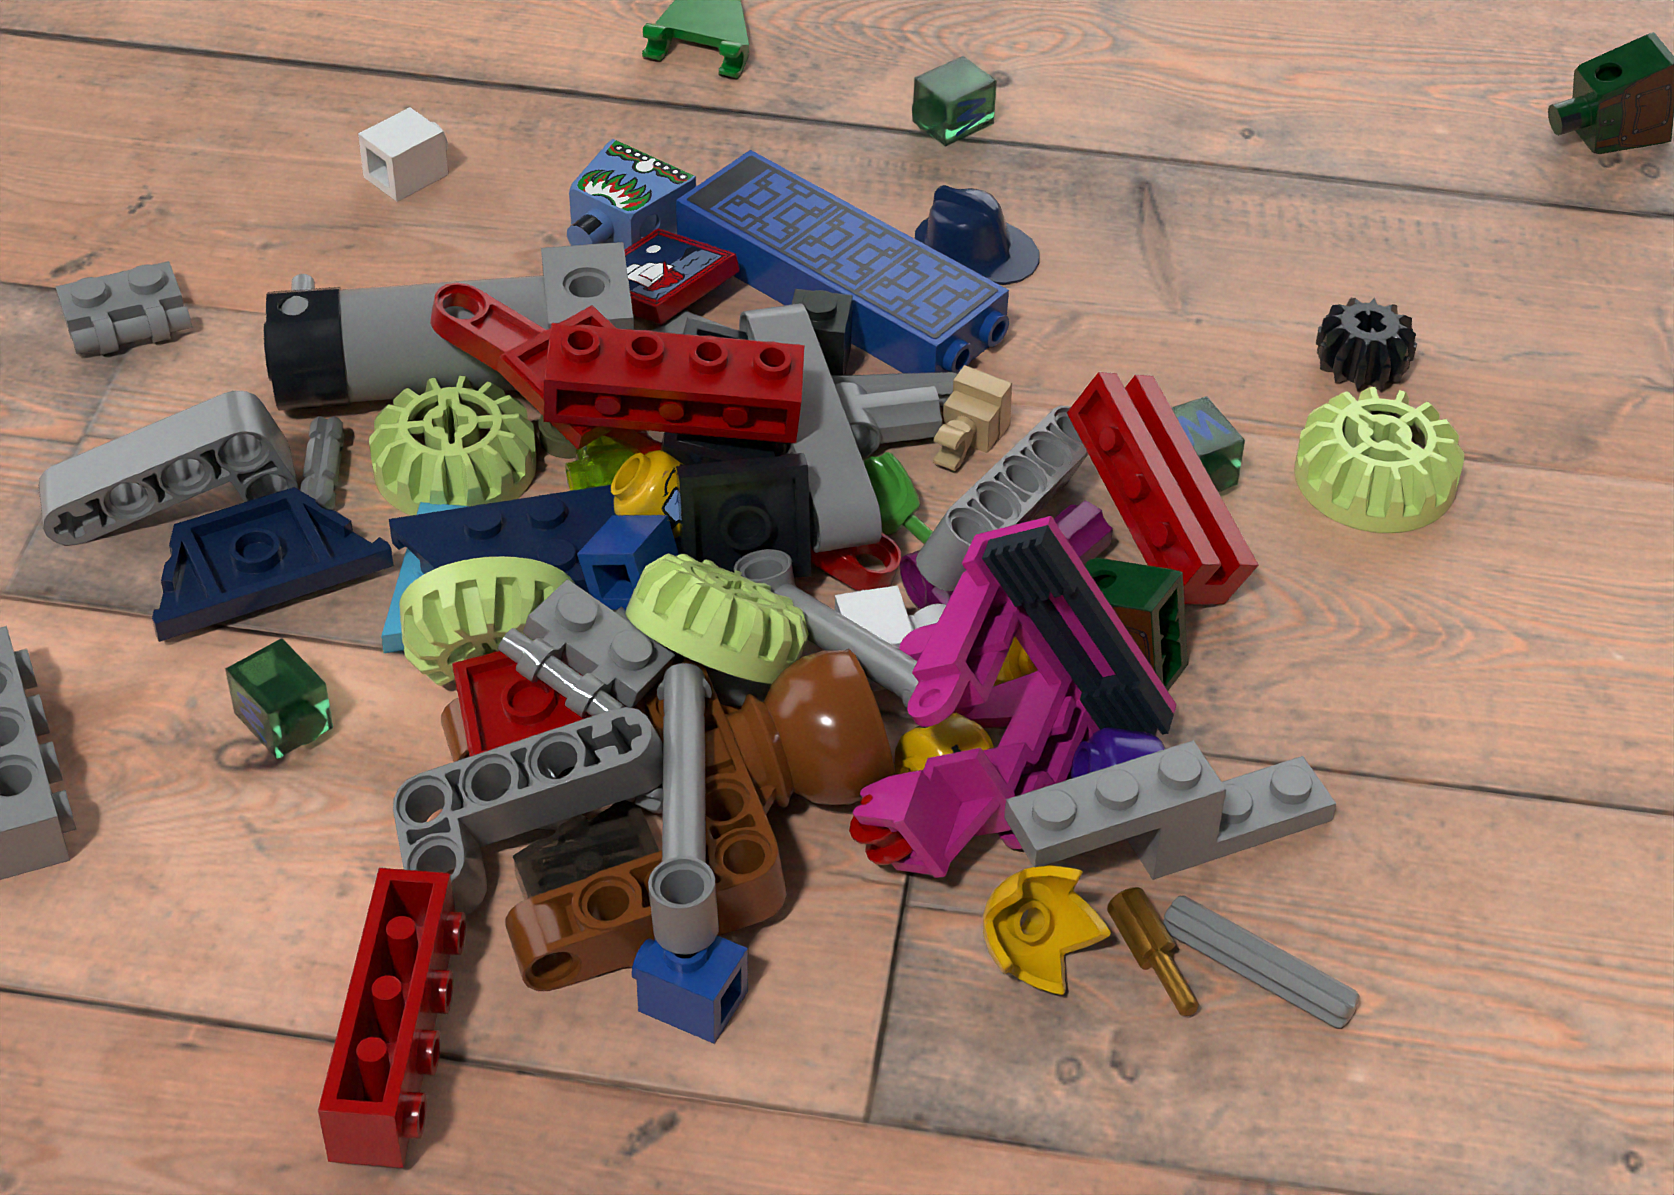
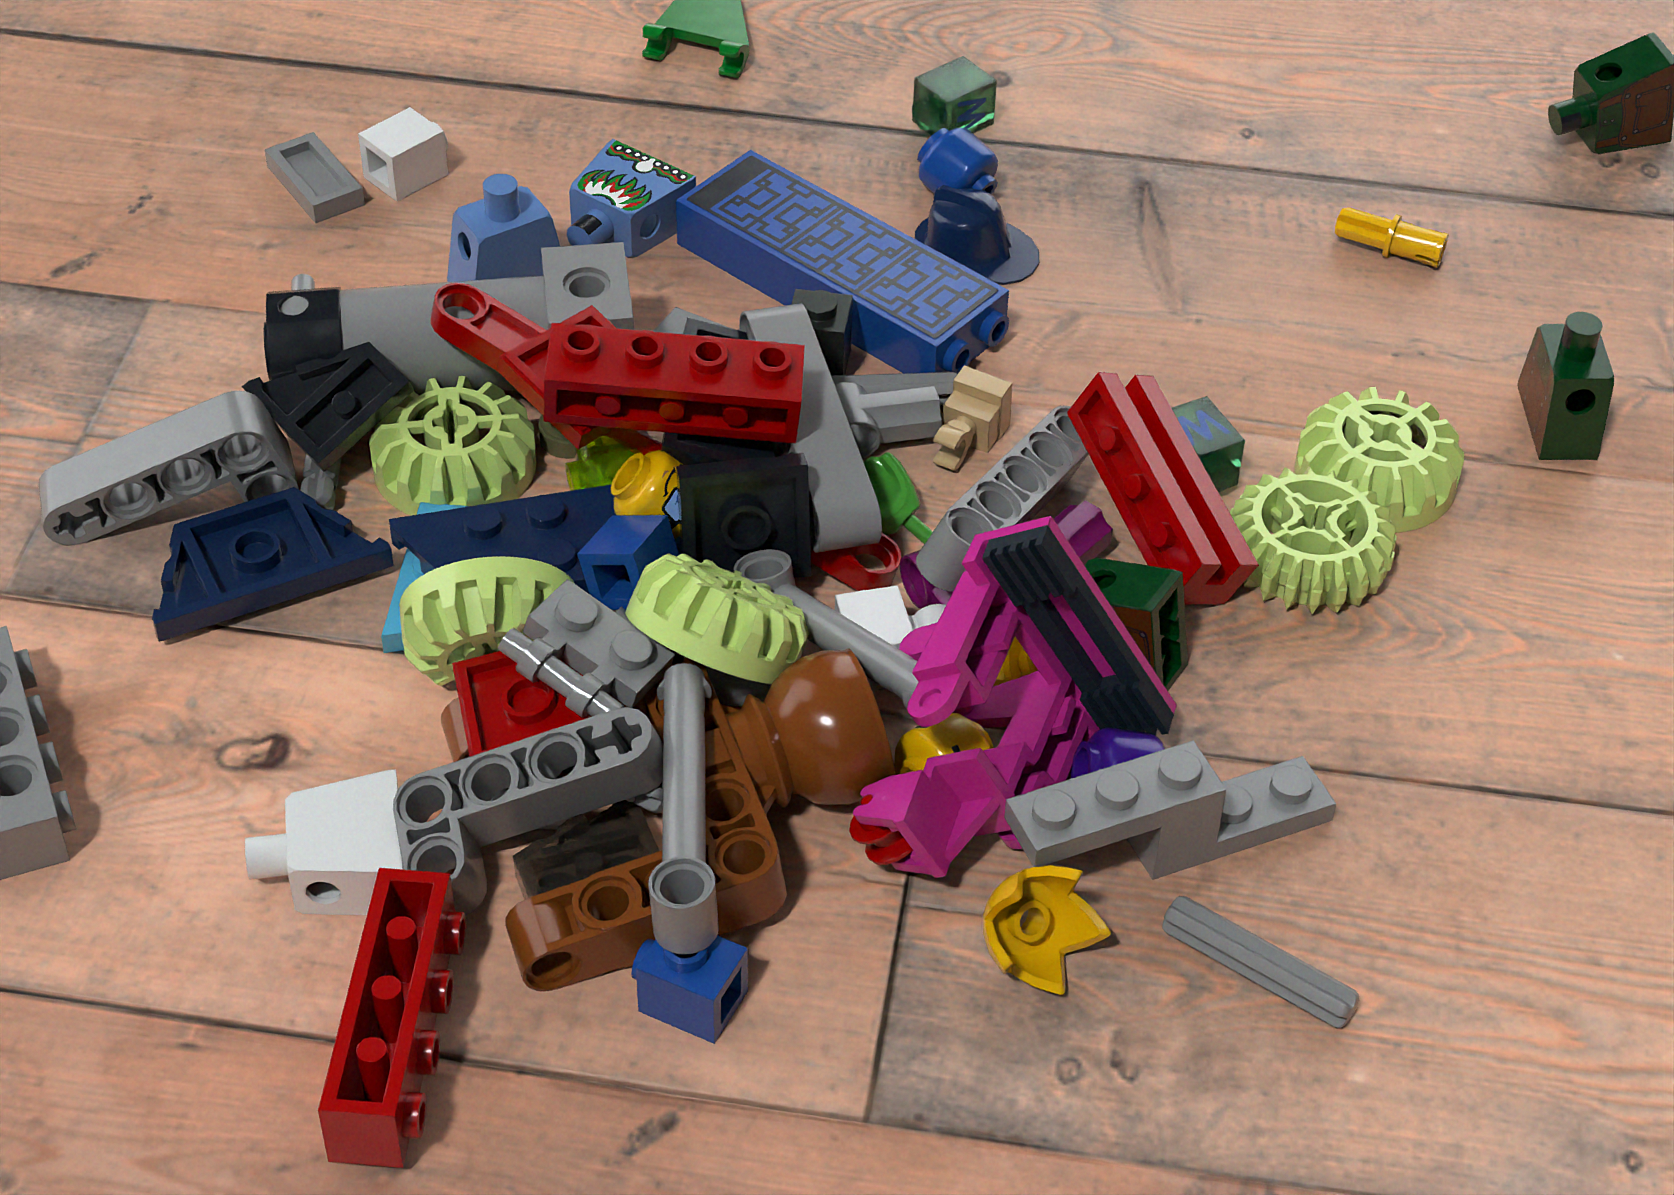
light grey plate [56,261,192,355] -> none
clear green brick [225,638,333,759] -> none
tile [624,228,740,325] -> none
pearl gold axle [1107,887,1199,1016] -> none
black gear [1316,297,1417,391] -> none
none -> black wing [242,342,414,472]
none -> white torso [245,769,403,915]
none -> light grey tile [265,132,365,223]
none -> medium blue torso [447,174,560,282]
none -> blue head [917,128,998,195]
none -> yellowish green gear [1230,466,1396,614]
none -> yellow axle [1335,207,1449,268]
none -> dark green torso [1517,312,1614,460]

